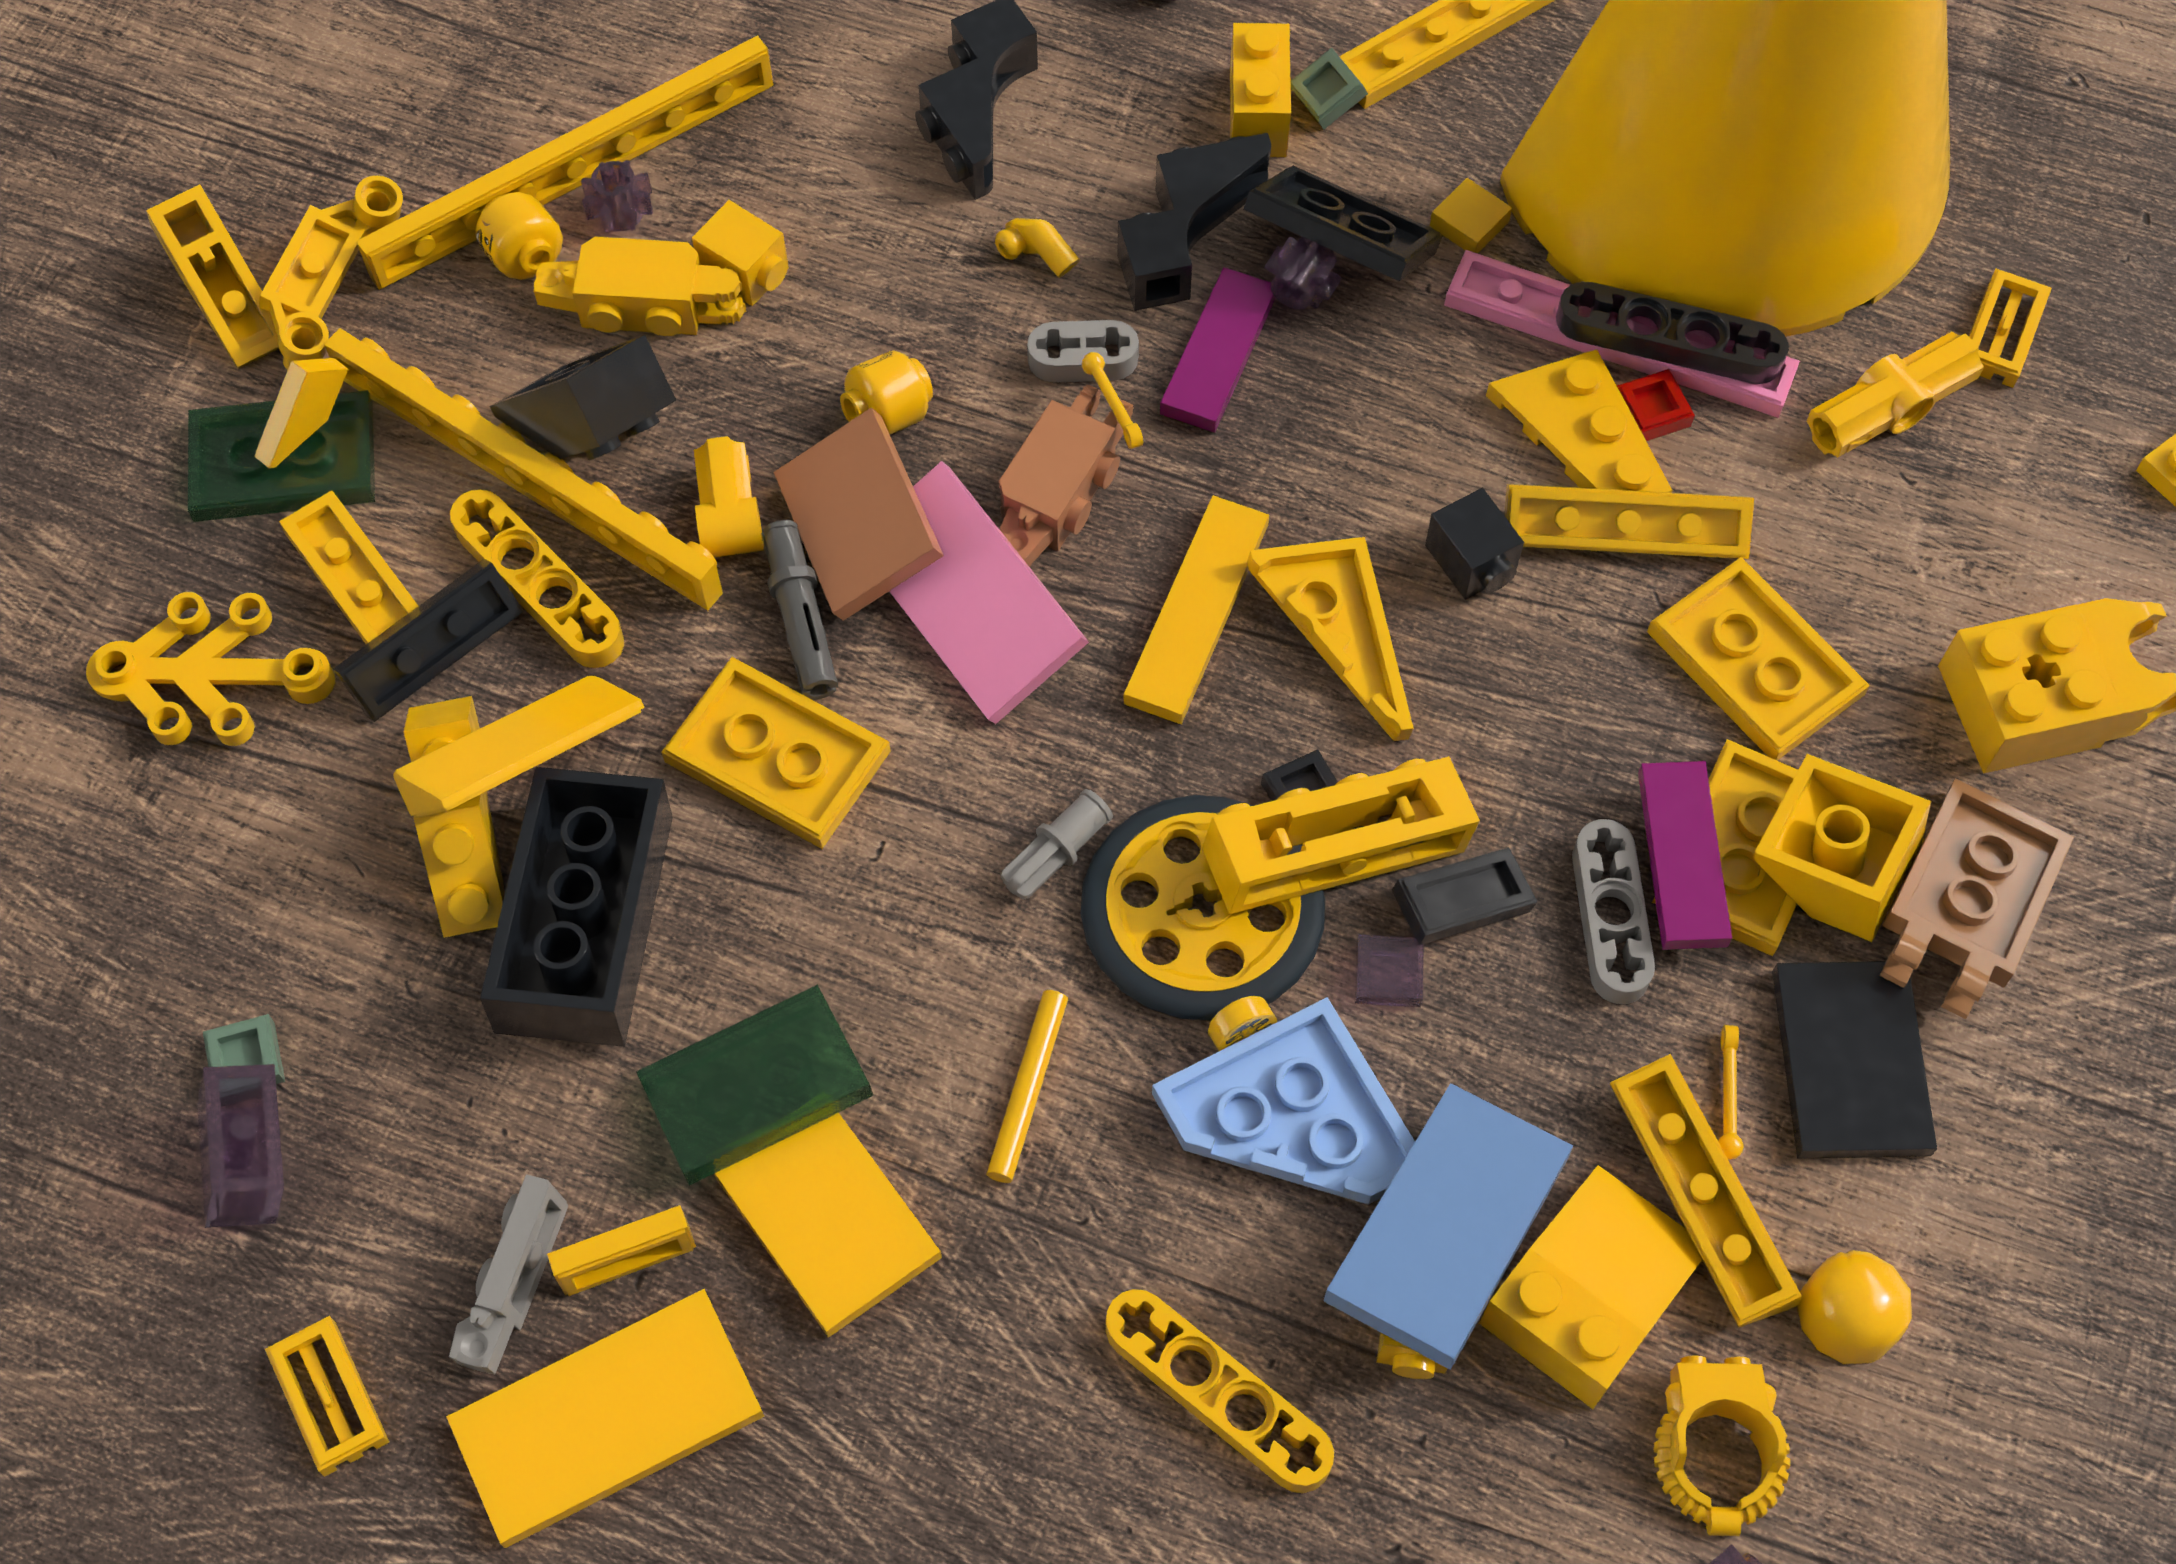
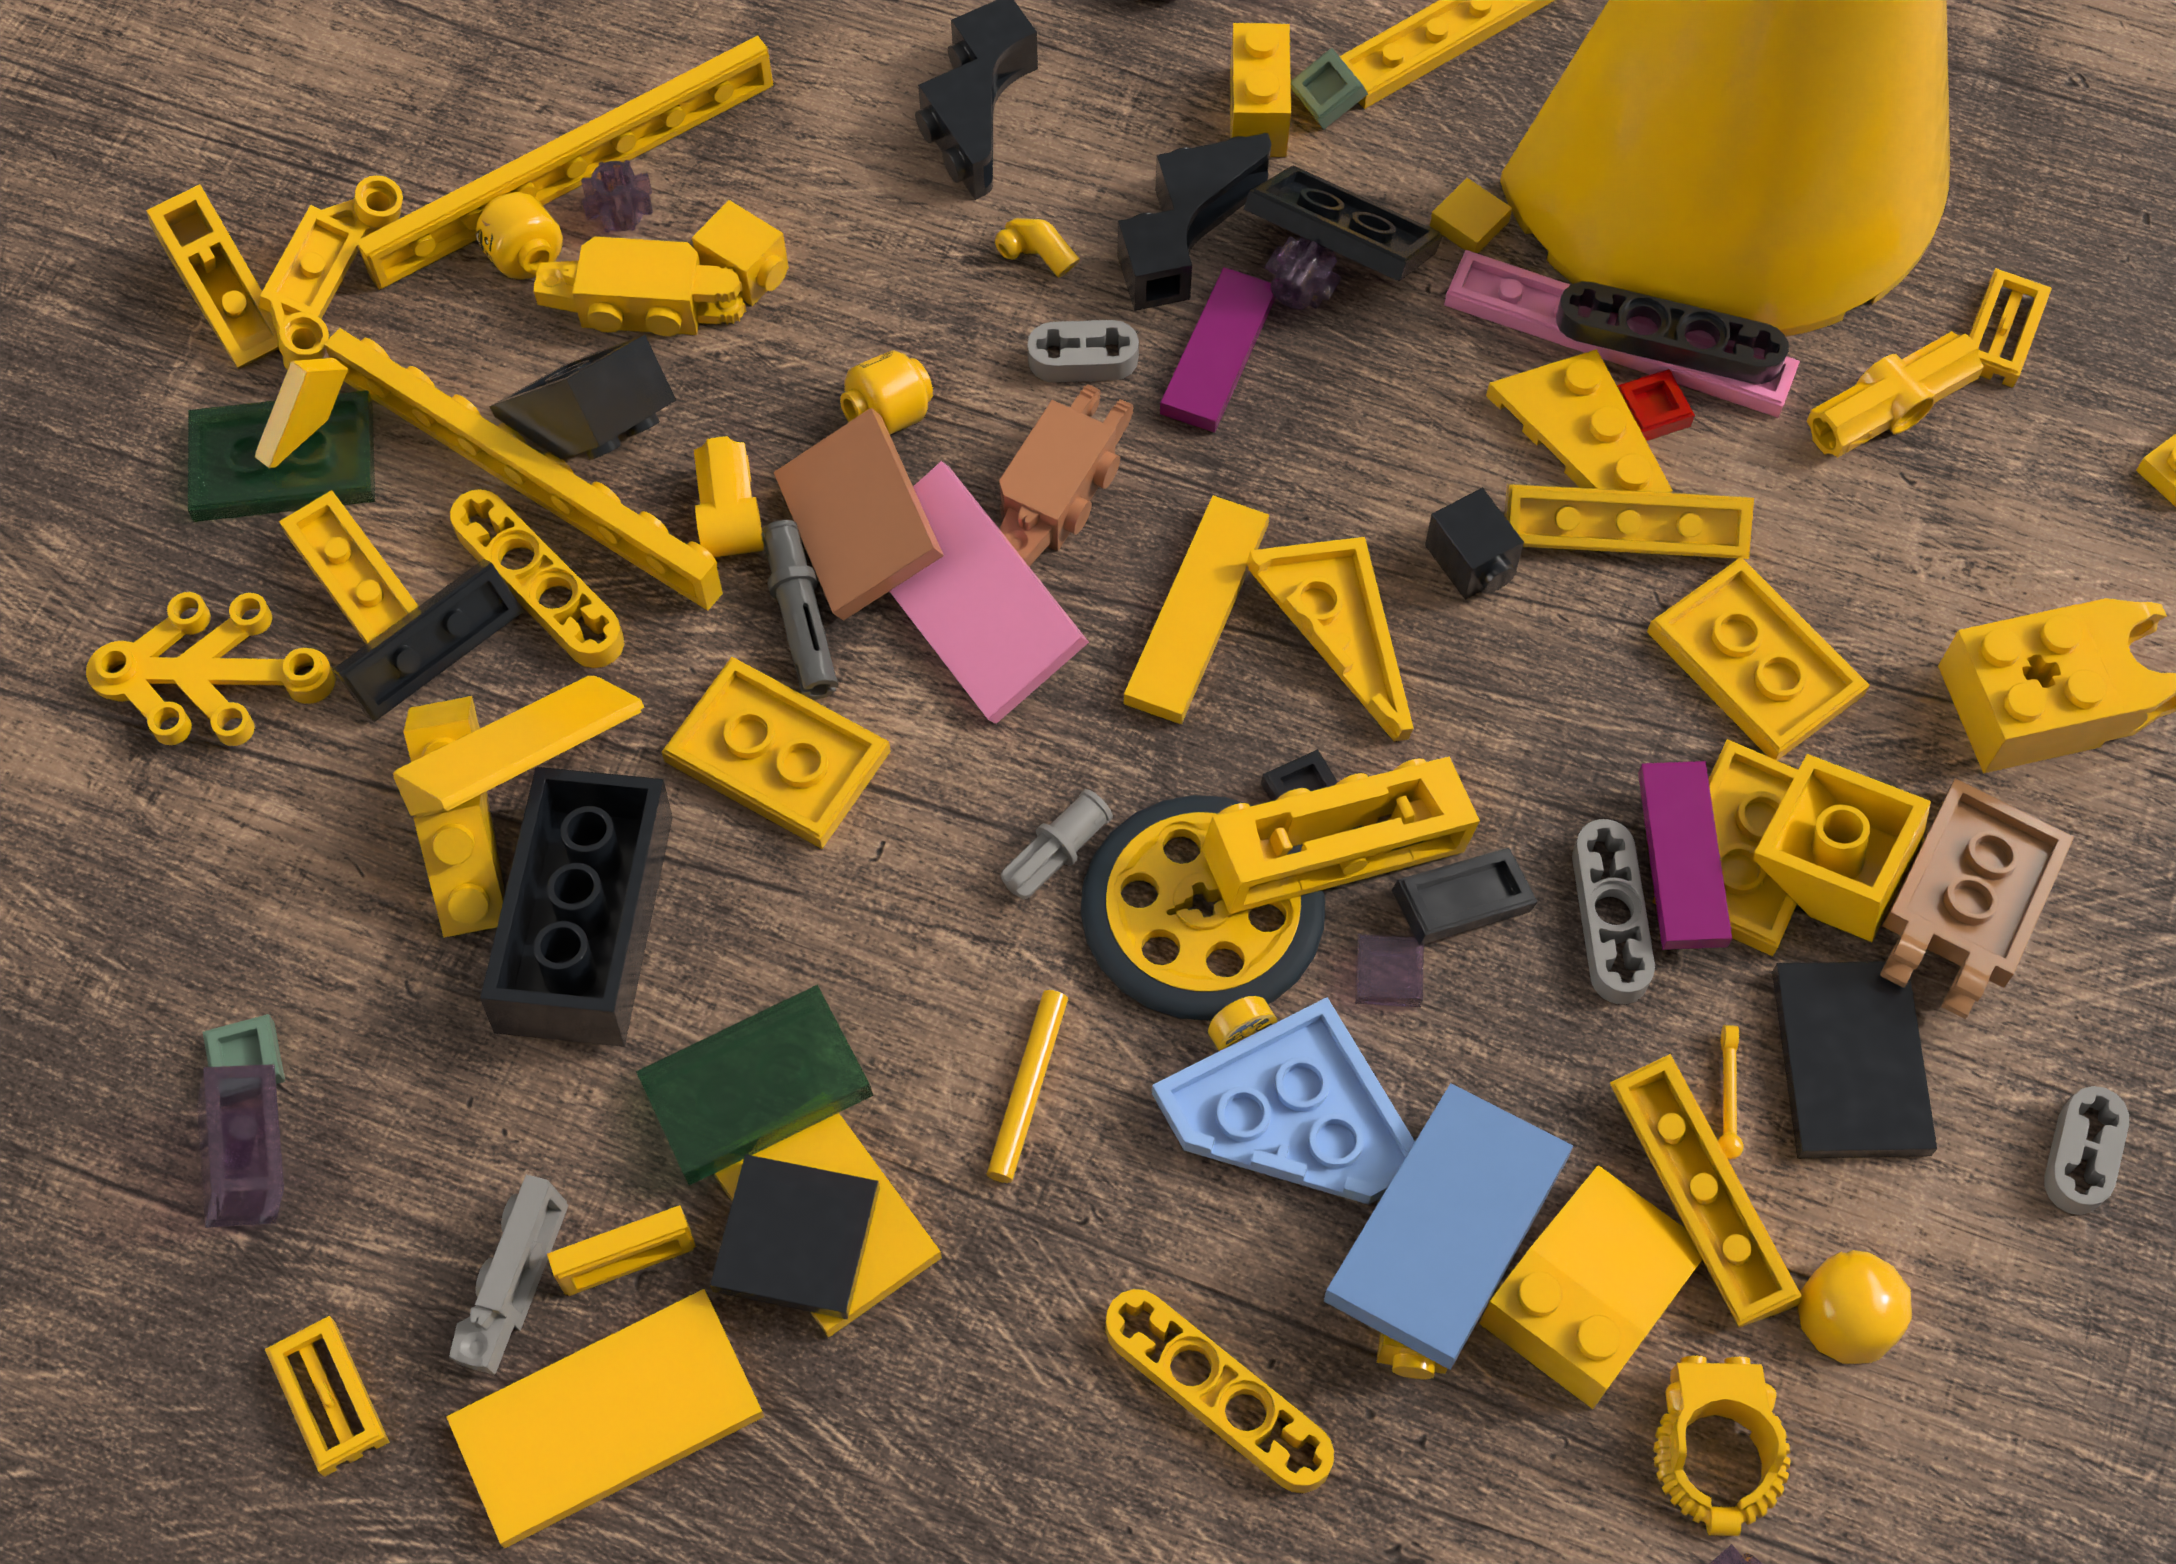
yellow hinge [1081,352,1143,449] -> none
none -> black tile [710,1154,880,1320]
none -> light grey beam [2044,1086,2129,1215]

